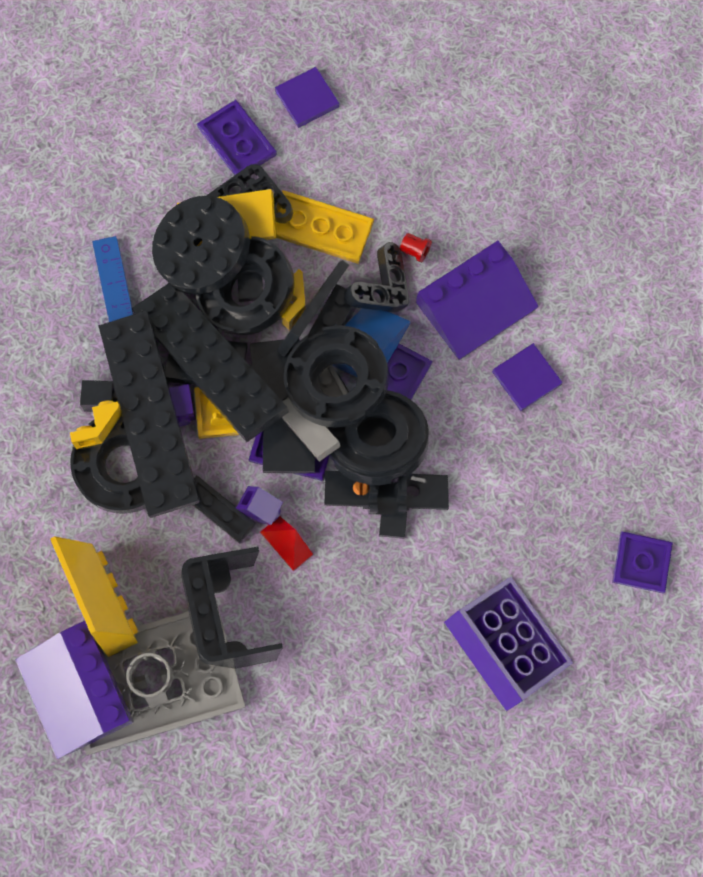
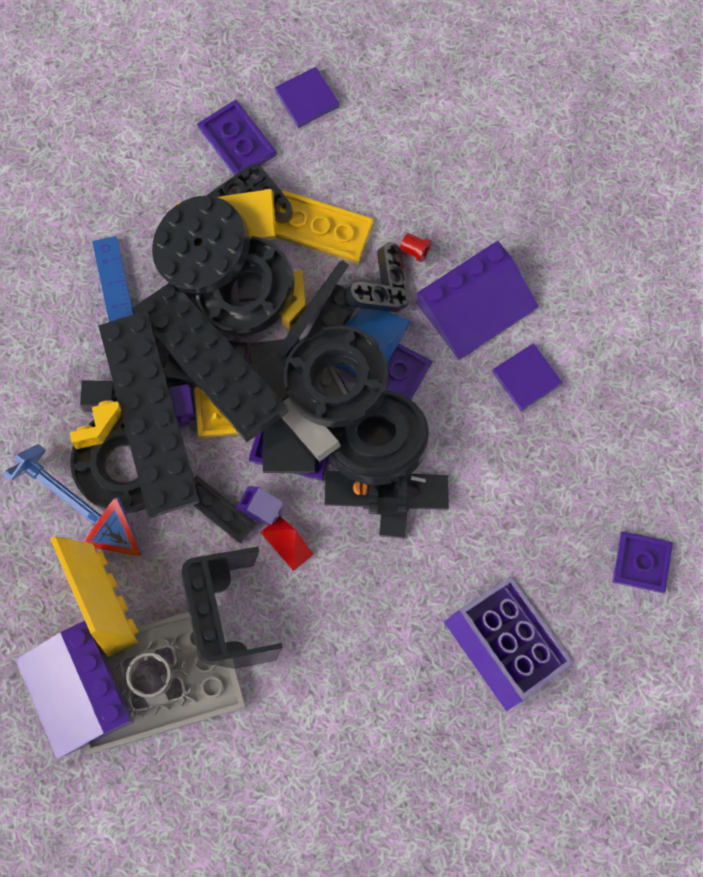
none -> blue piece [3,444,143,556]

